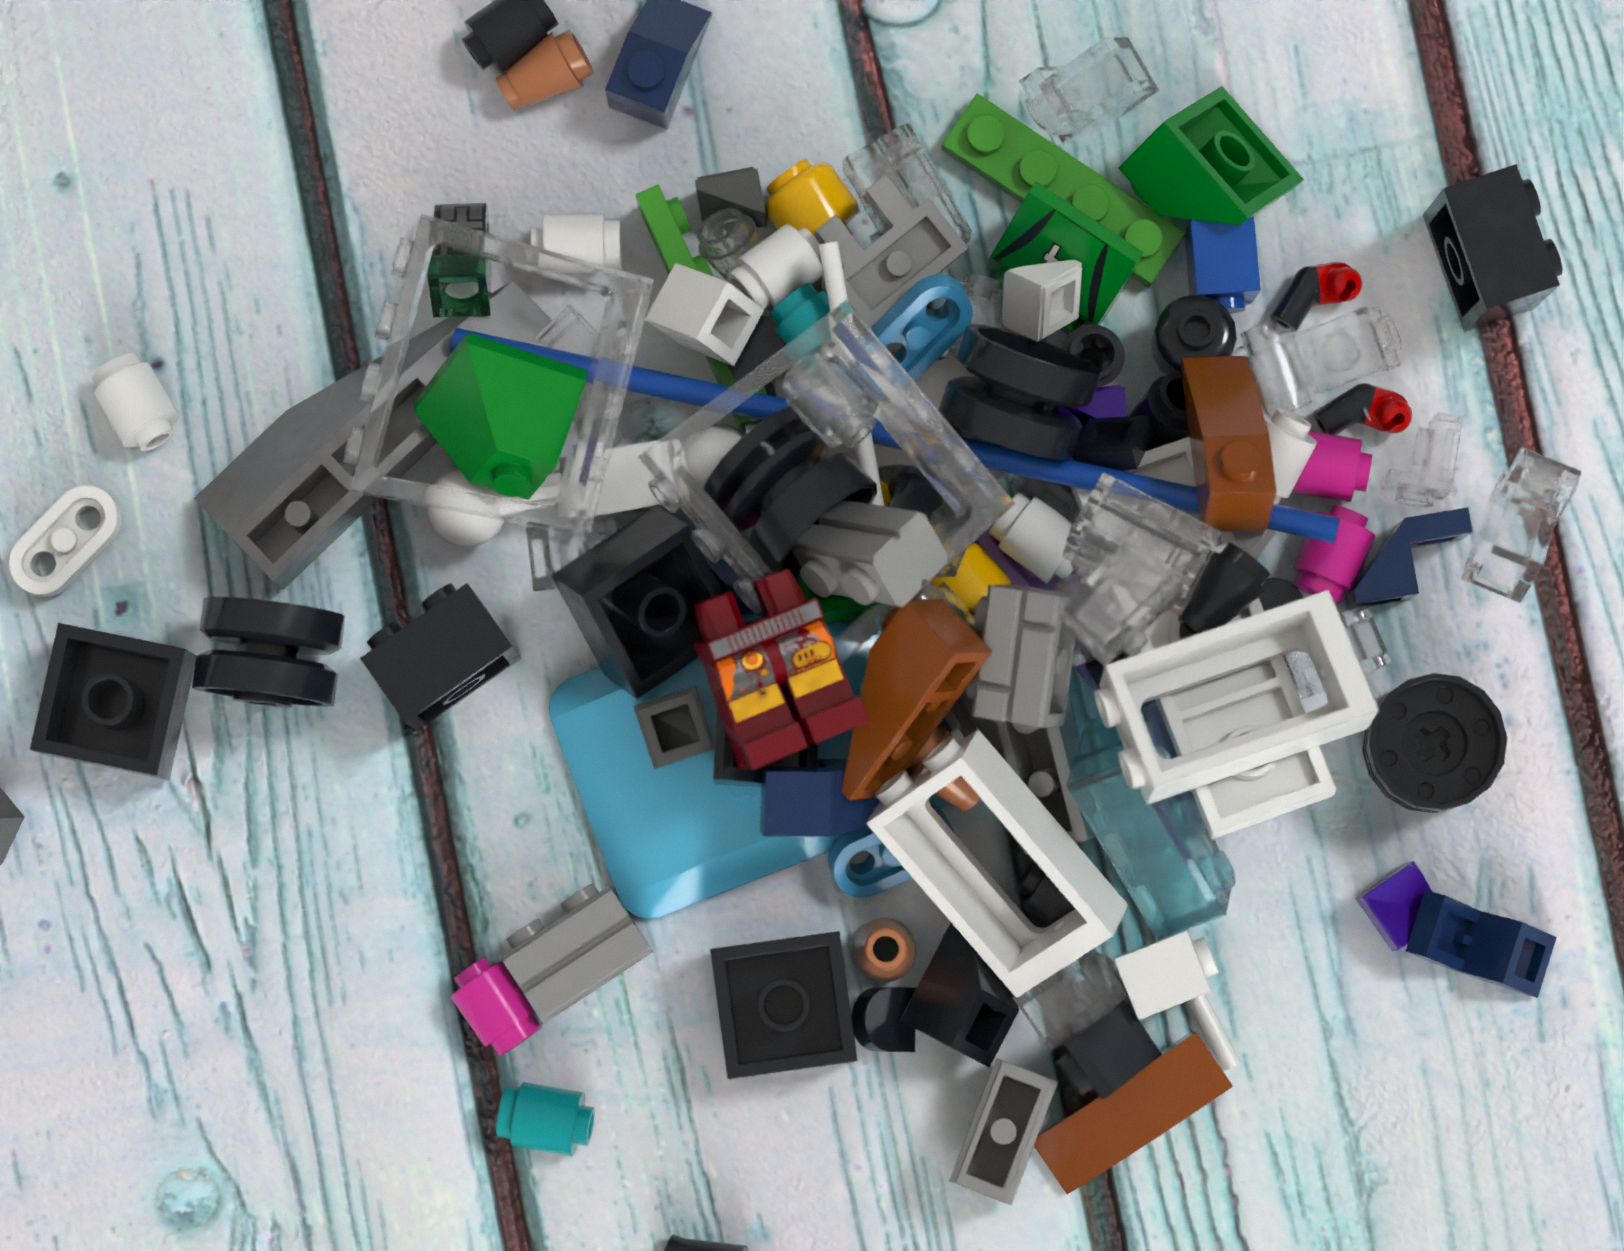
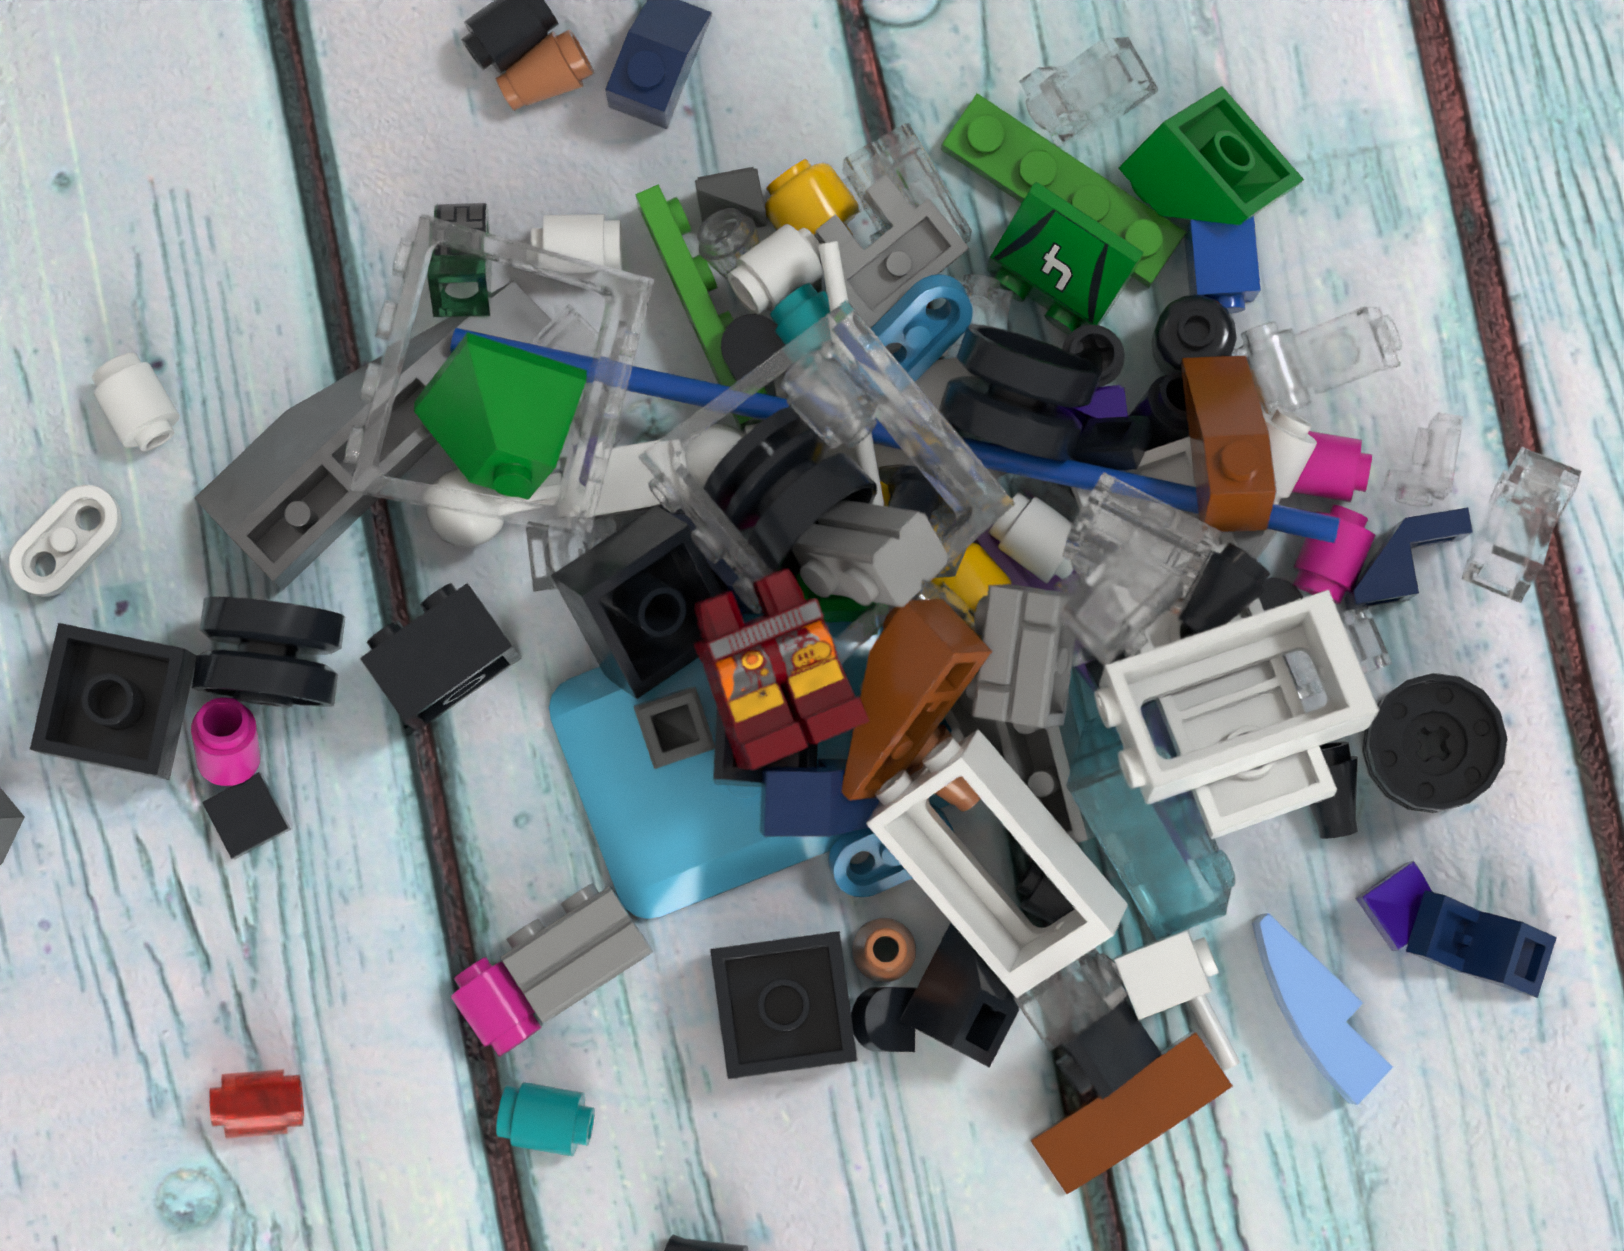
white brick [645,263,764,366] -> none
light grey brick [949,1058,1058,1205] -> none
white slope [1001,259,1082,342] -> none
arm [1270,262,1362,332] -> none
arm [1313,383,1412,435] -> none
black brick [1422,164,1563,332] -> none
none -> dark pink brick [191,697,261,786]
none -> black tile [202,772,291,860]
none -> clear red brick [209,1069,304,1139]
none -> light blue slope [1252,913,1393,1105]
none -> black cone [1309,742,1358,839]

